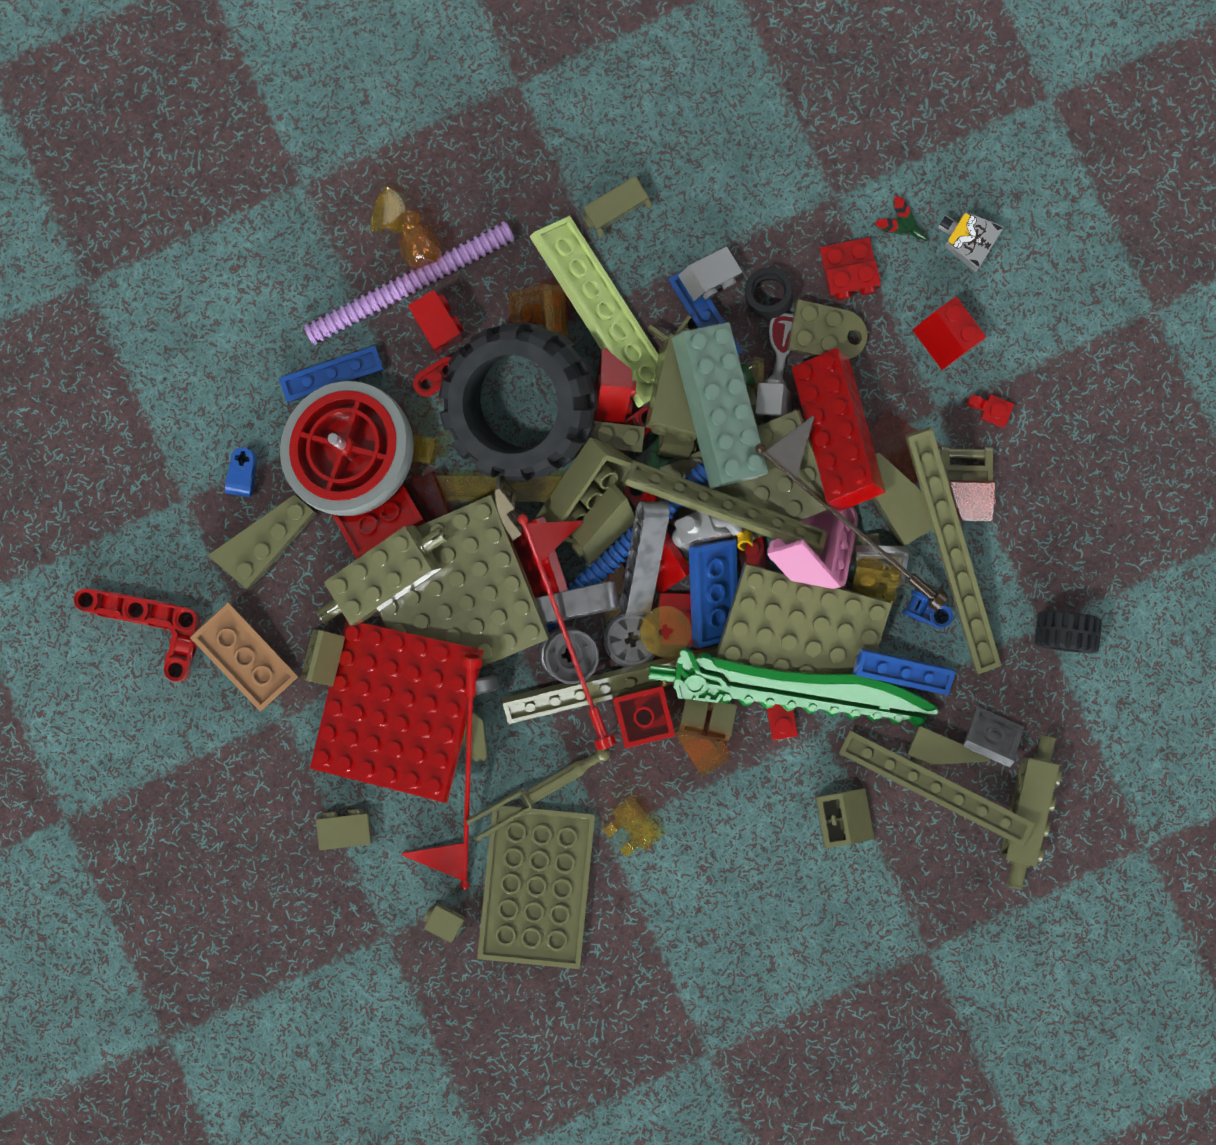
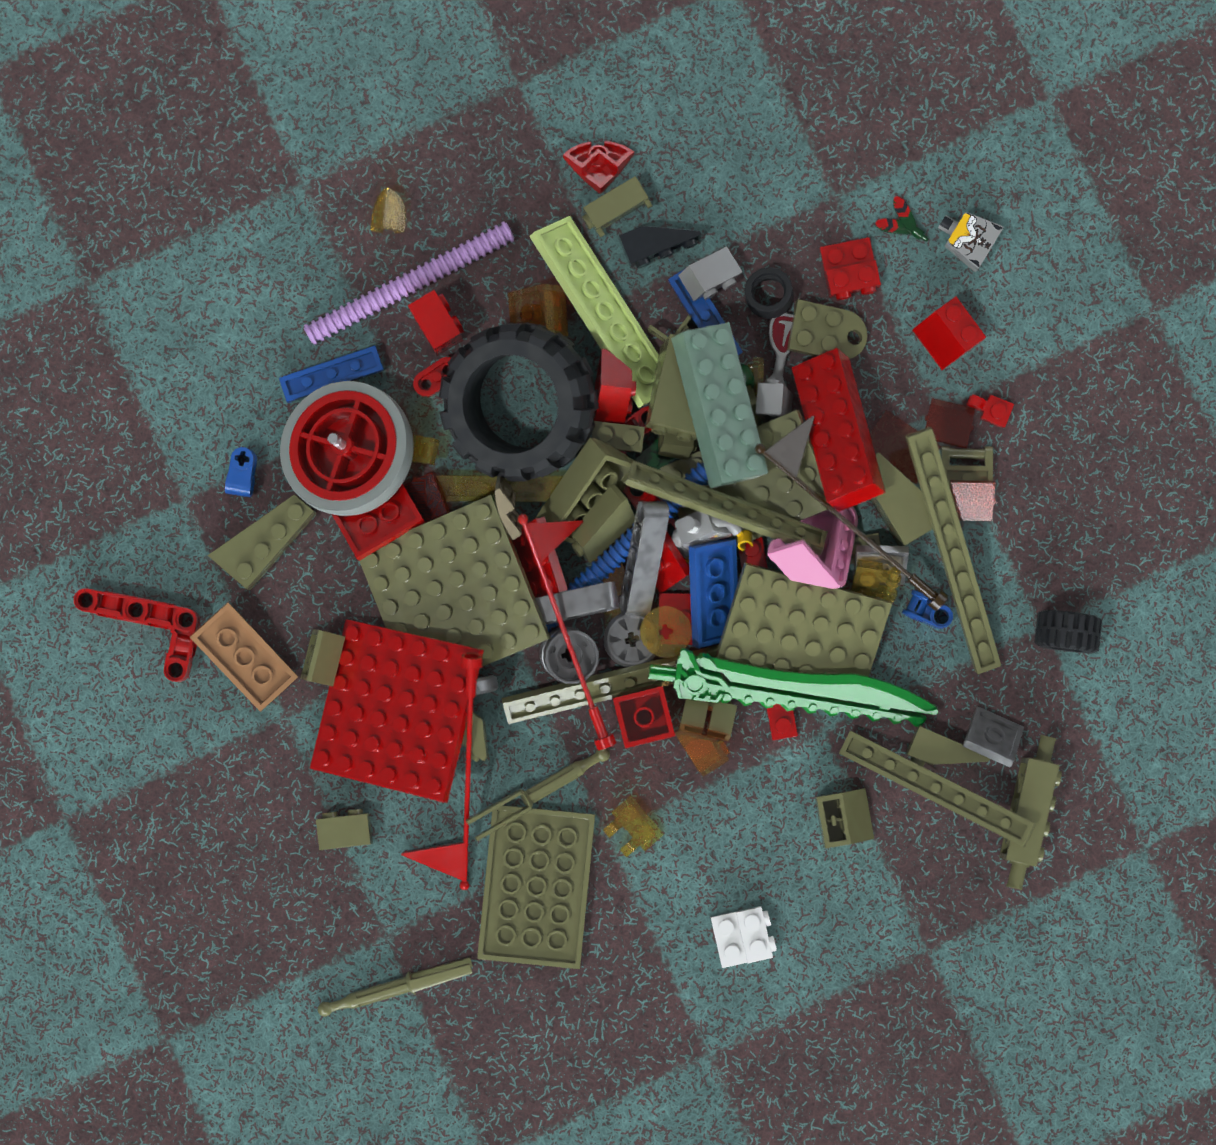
olive brick [316,525,448,626] -> none
clear orange piece [399,211,442,269] -> none
olive piece [423,903,466,943] -> none
blue plate [853,648,956,695] -> none
none -> olive piece [317,957,473,1017]
none -> red brick [563,141,634,194]
none -> black slope [619,226,701,269]
none -> white plate [711,906,777,968]
none -> clear red piece [924,398,975,448]

